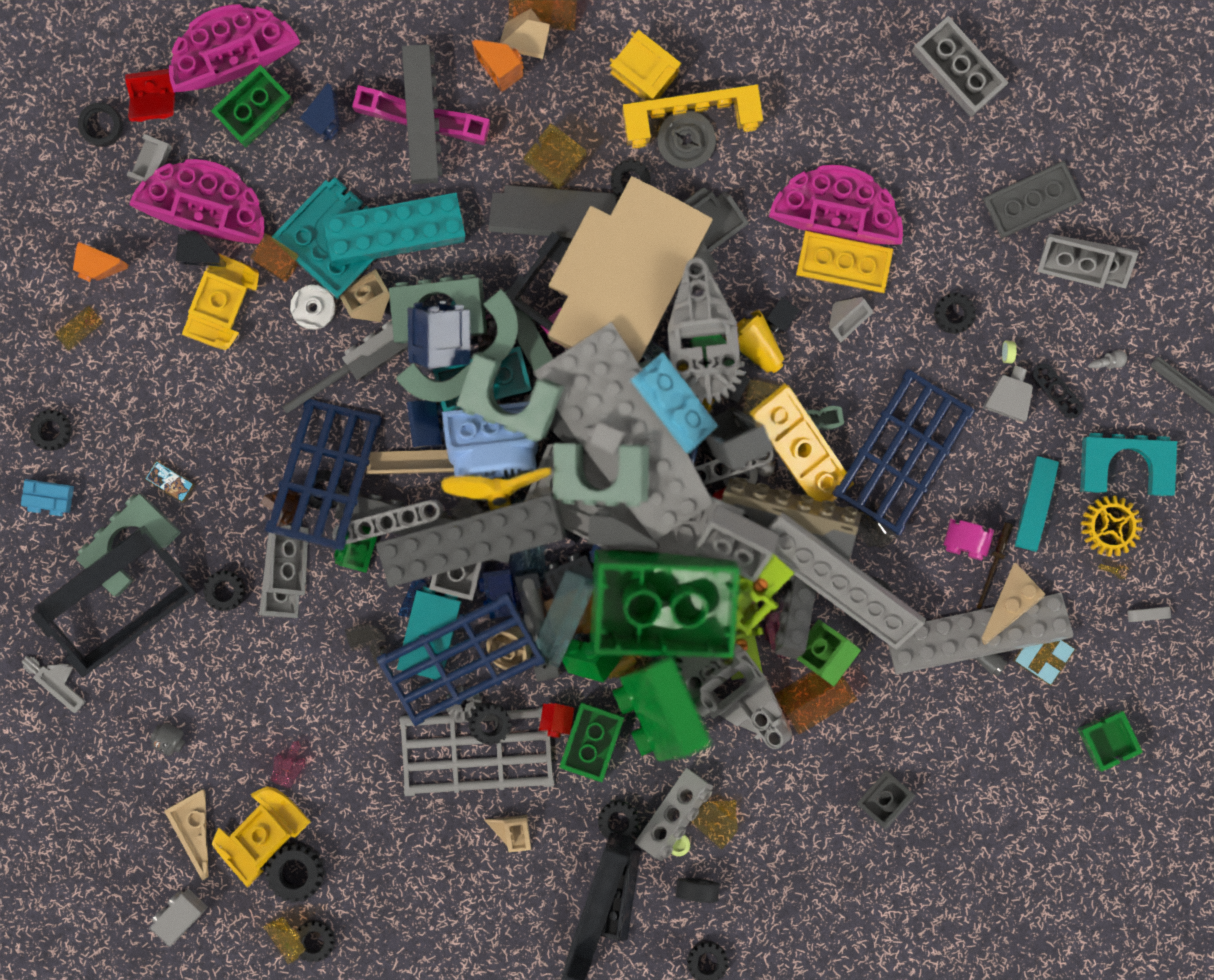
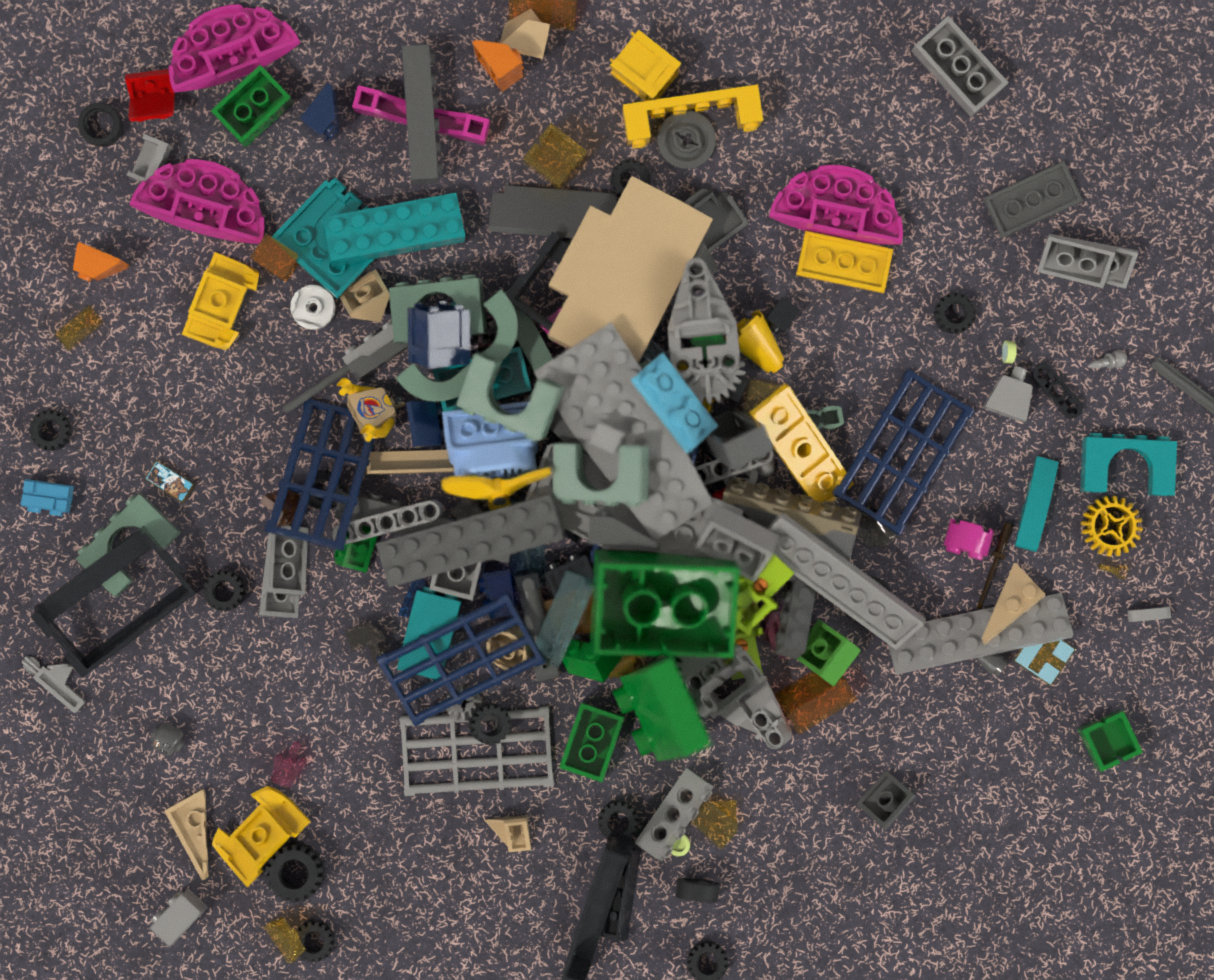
black slope [176,231,226,267] -> none
red brick [539,704,574,738] -> none
light grey slope [829,297,874,343] -> none
none -> torso [337,378,404,442]

